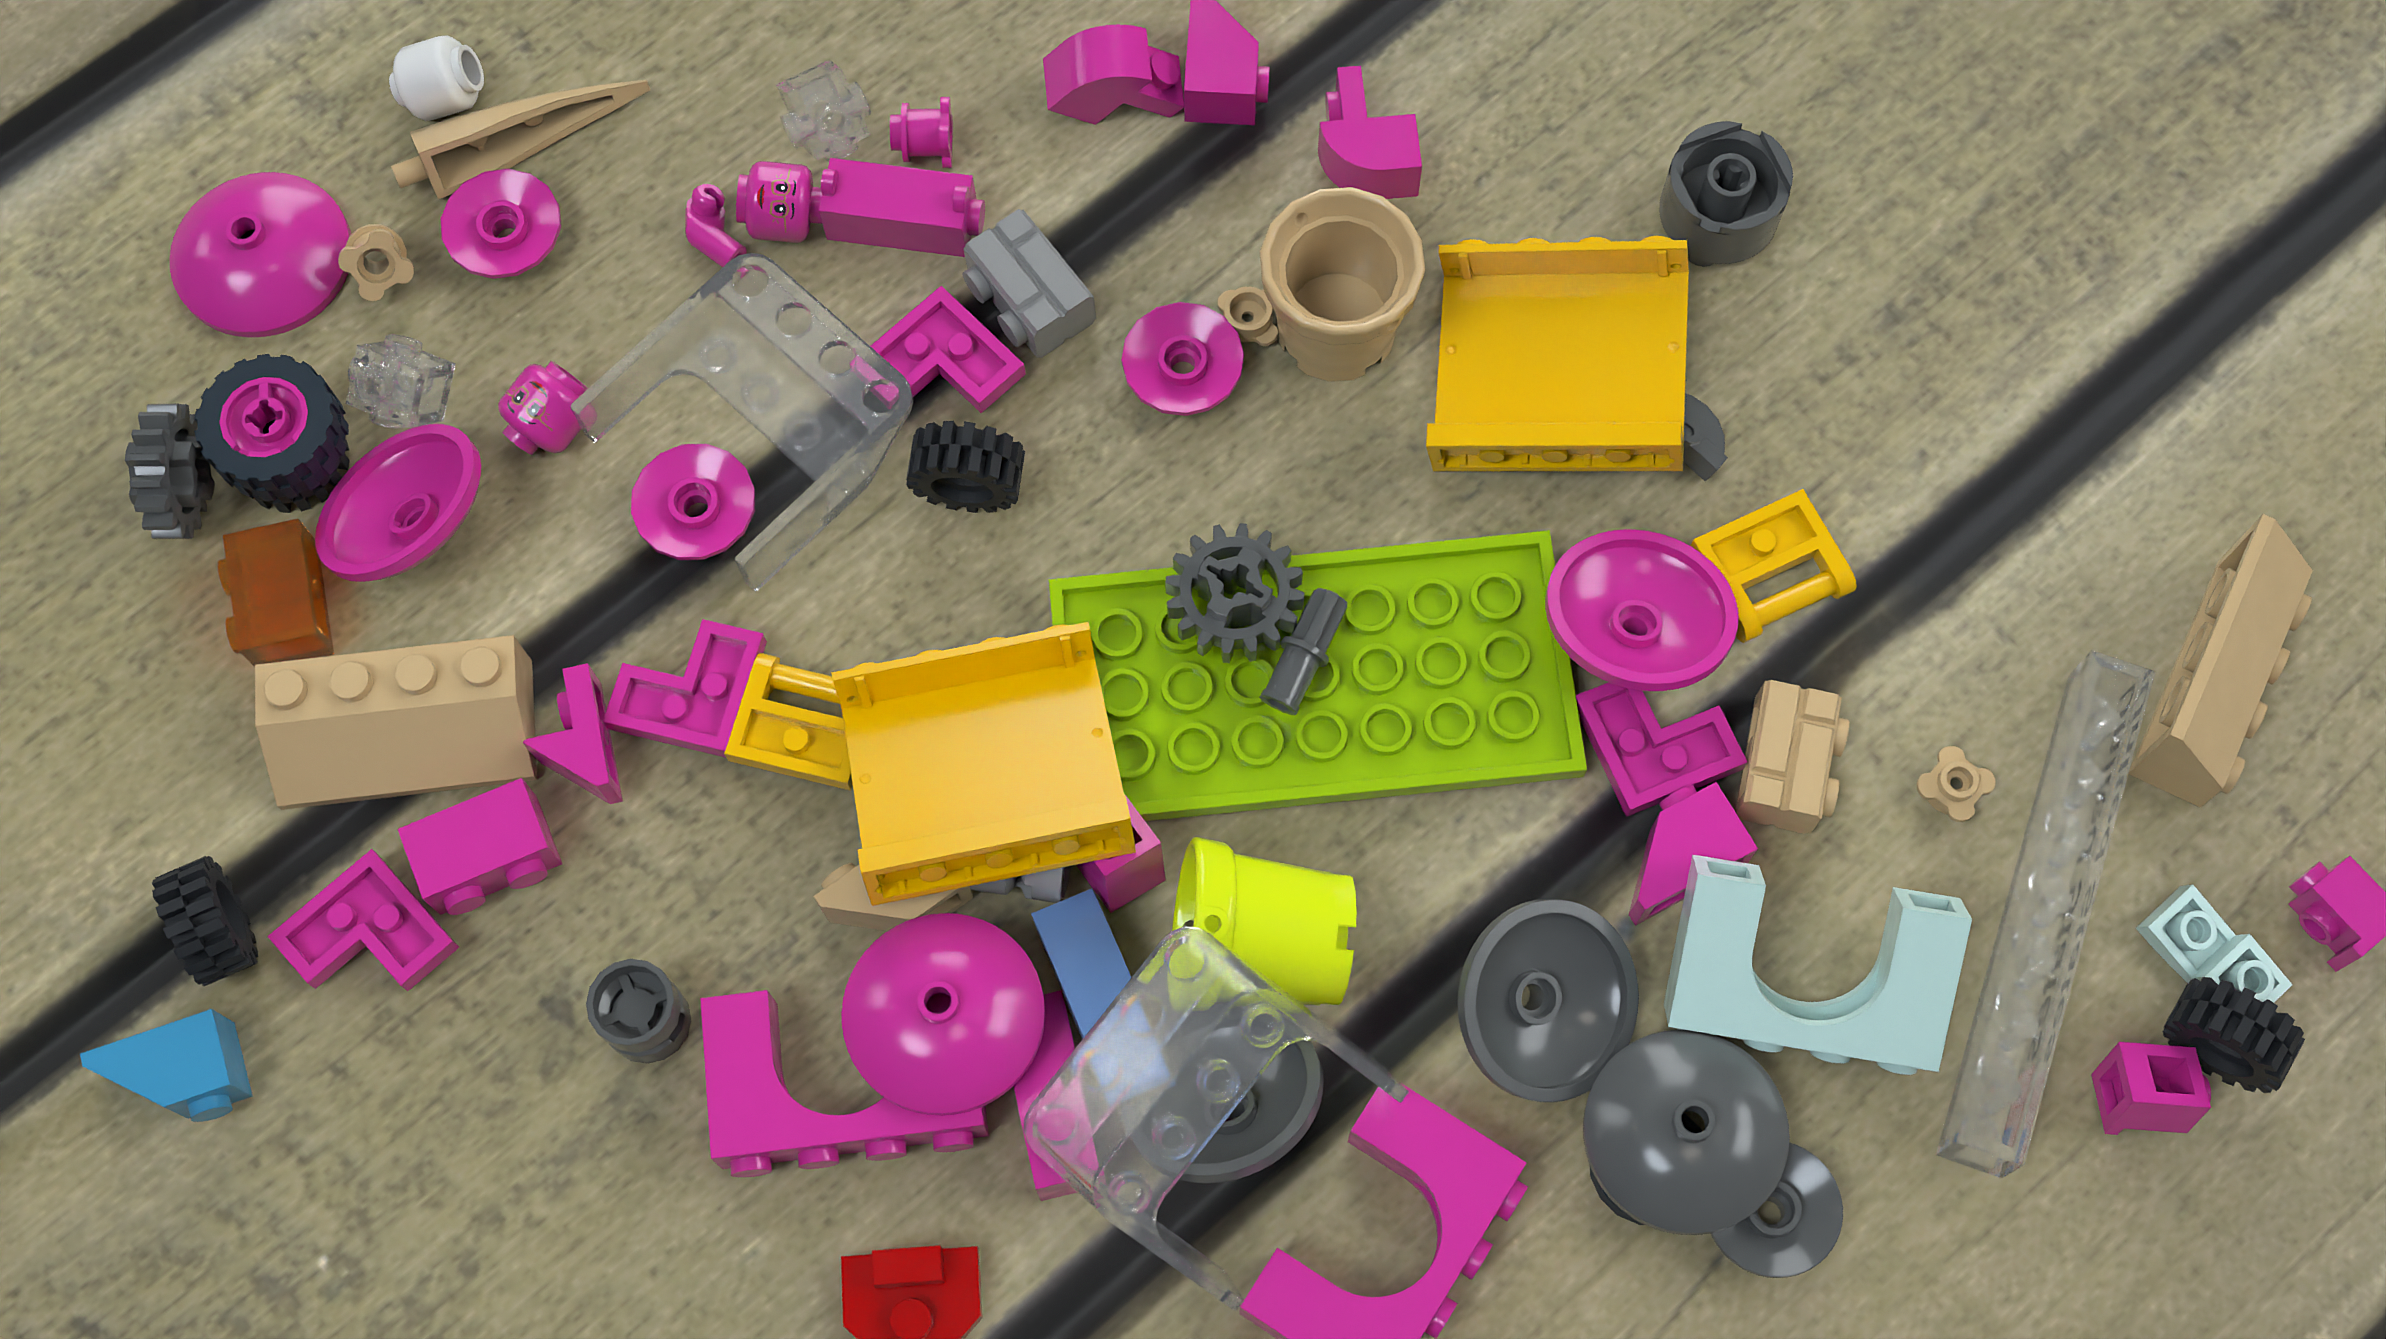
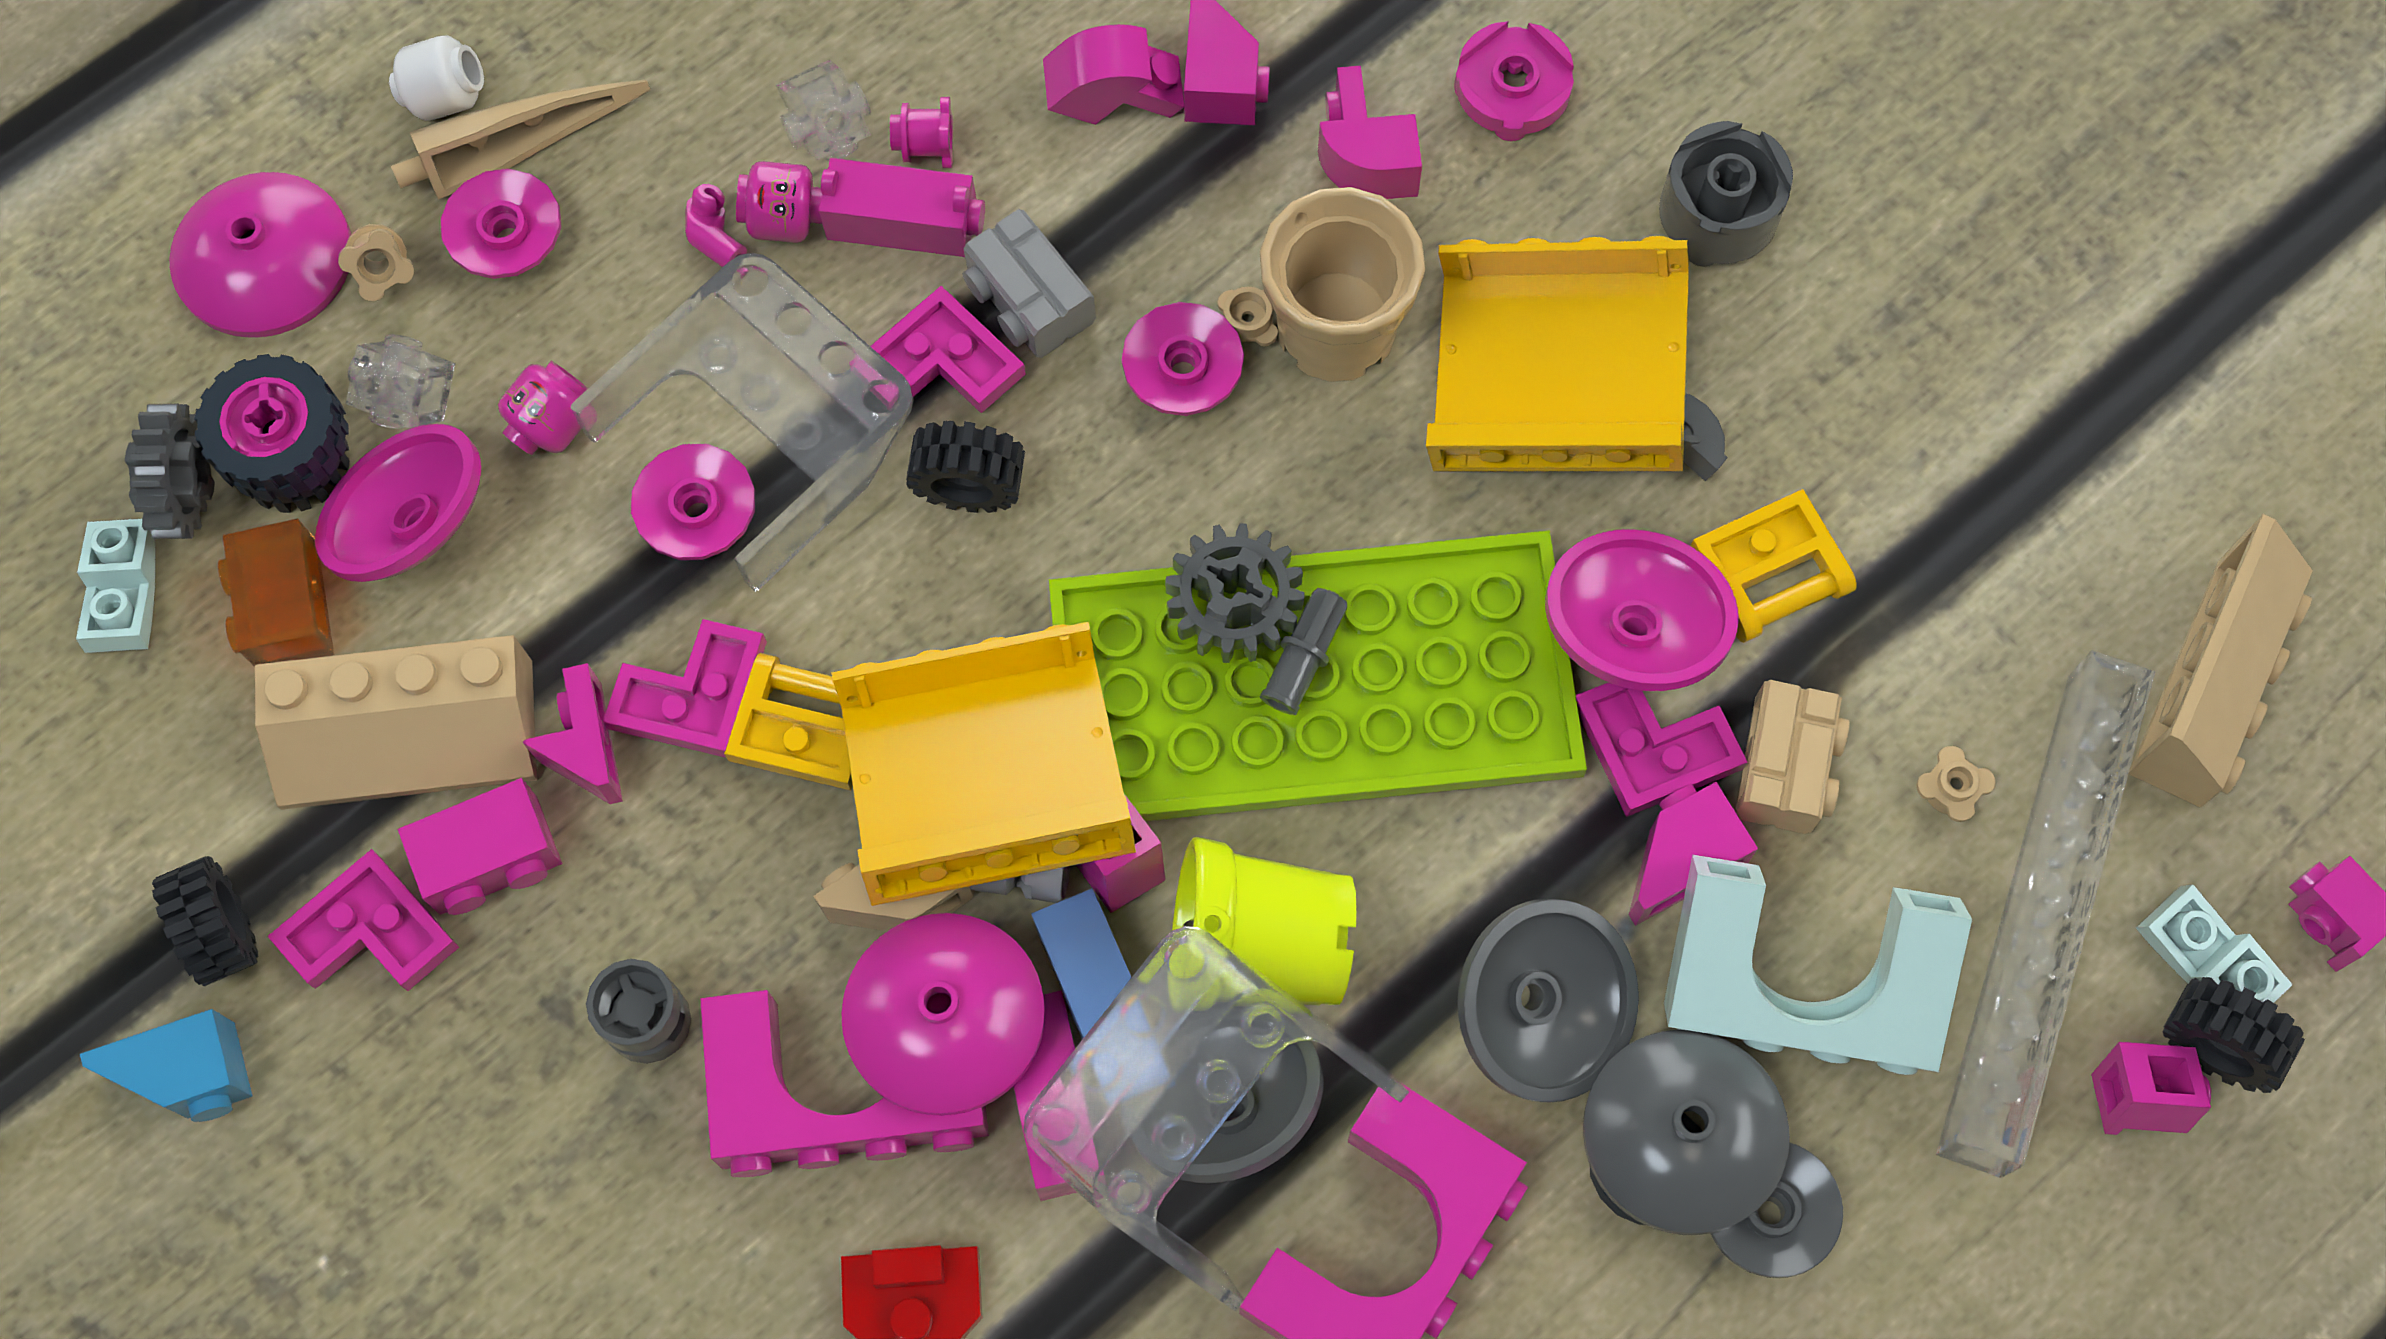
none -> light aqua slope [76,519,155,653]
none -> dark pink plate [1454,21,1574,141]

